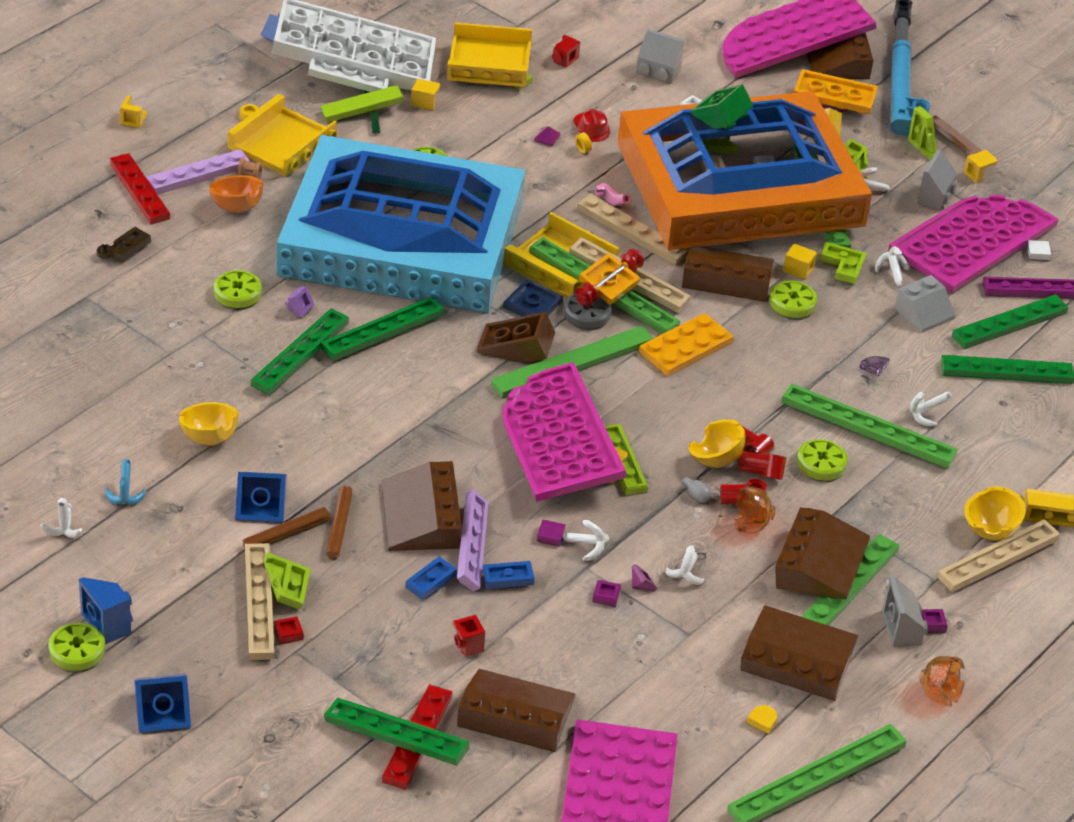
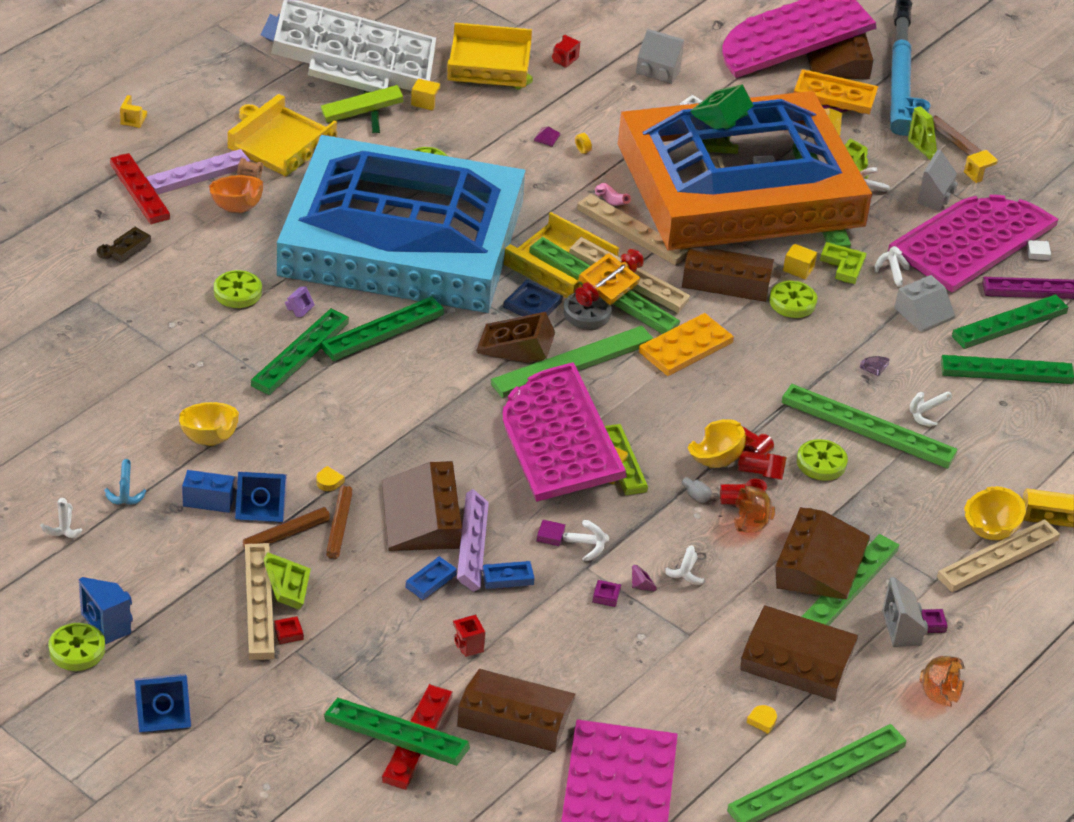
red piece [573,108,610,142] -> none
none -> blue slope [182,470,238,513]
none -> yellow tile [316,466,345,491]

